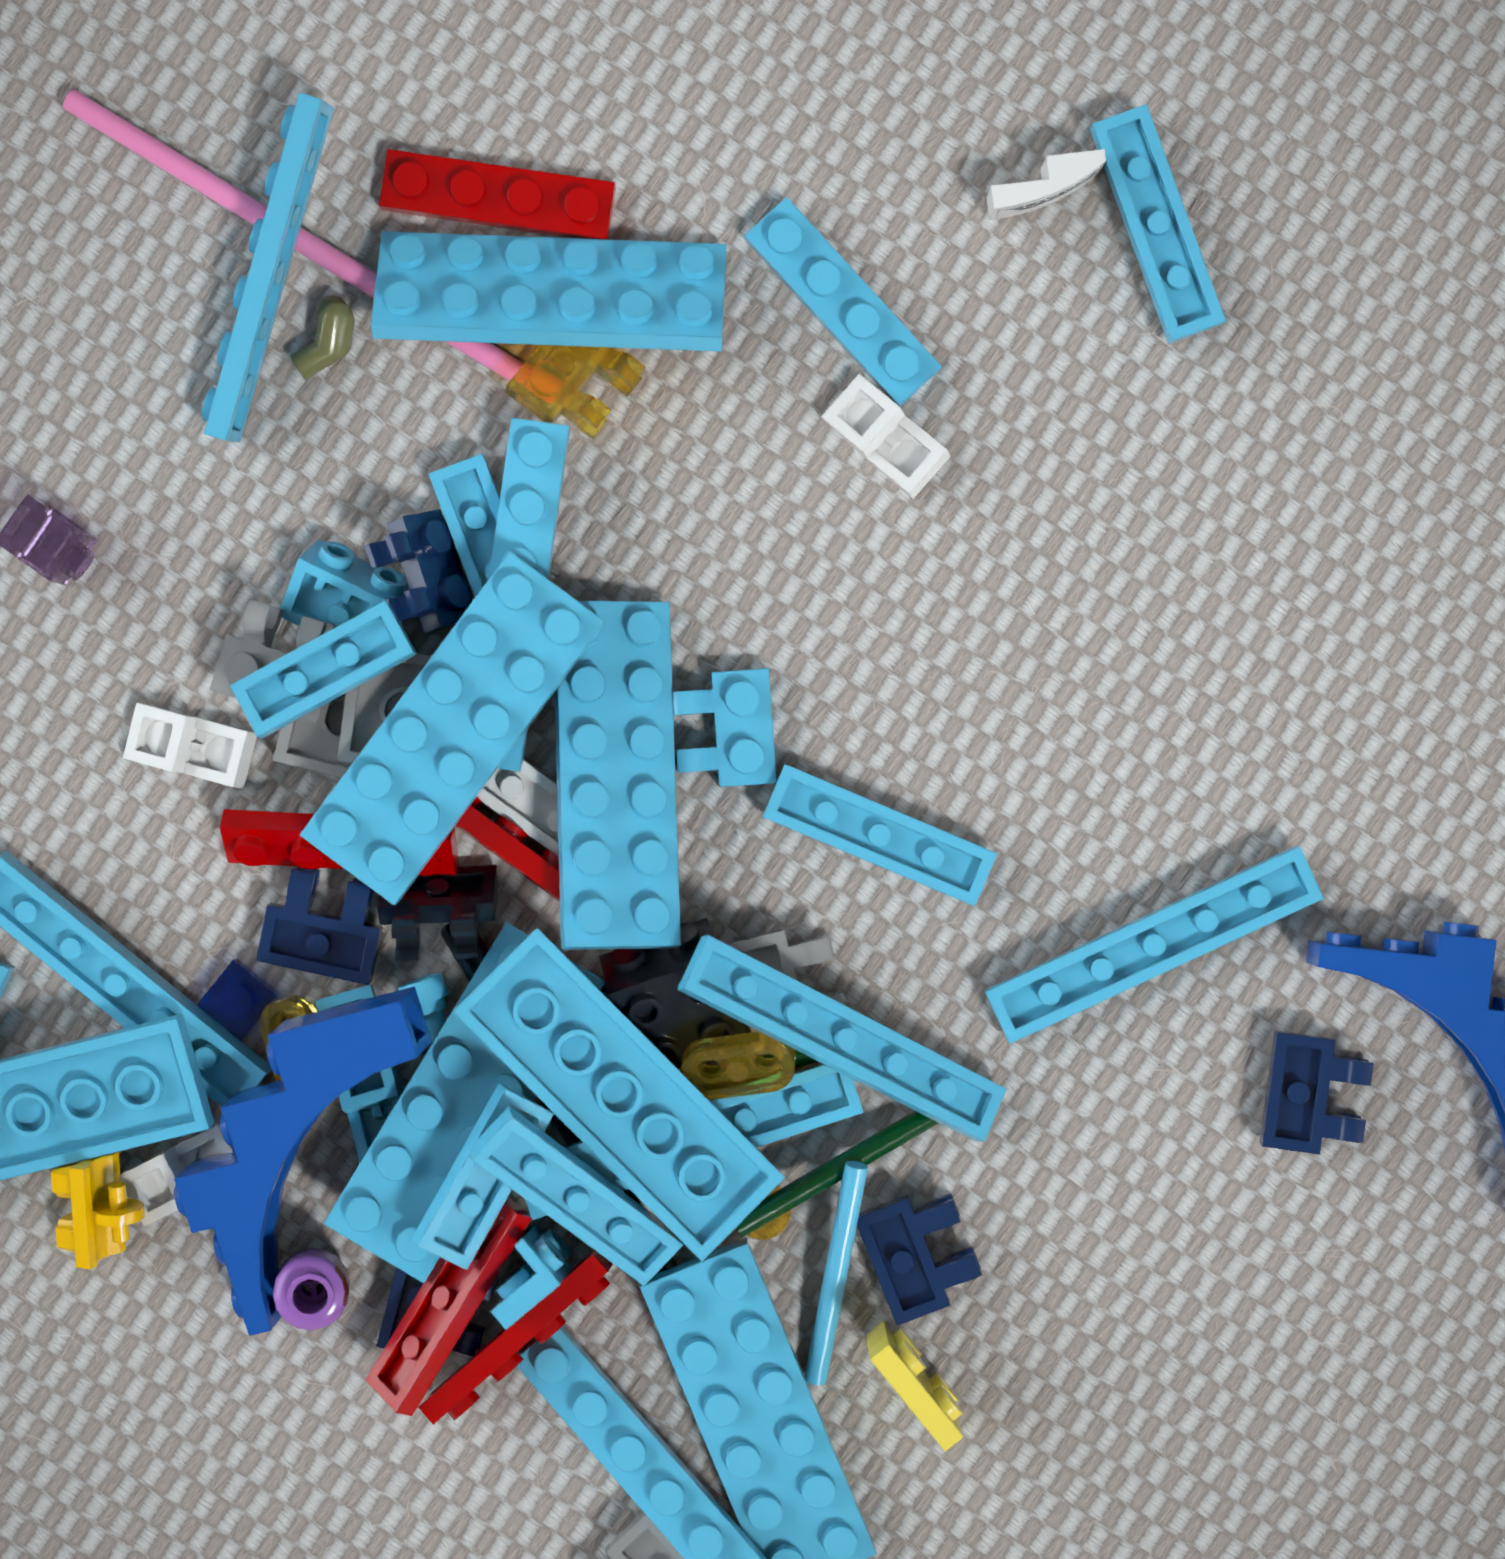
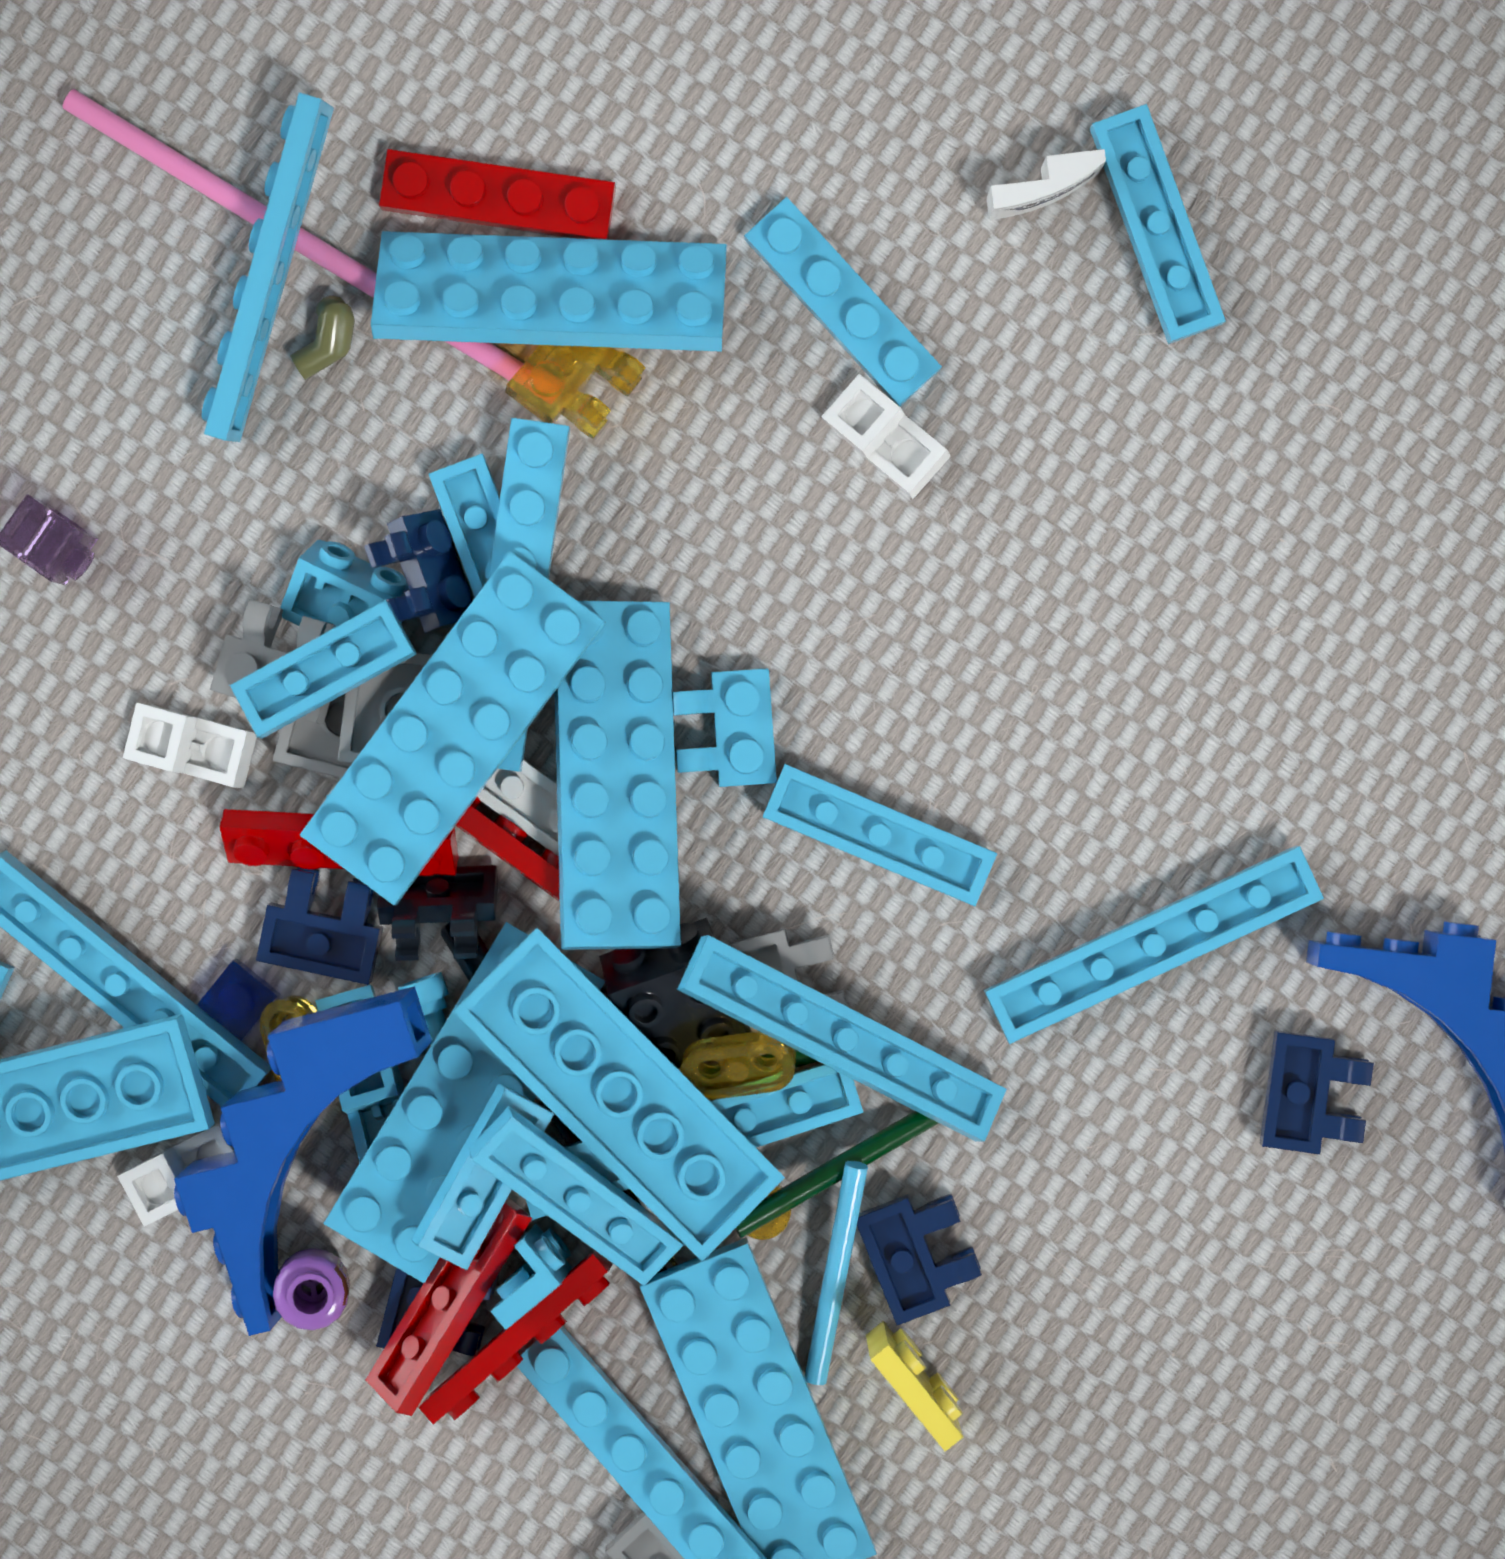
yellow hips [51,1152,145,1270] -> none

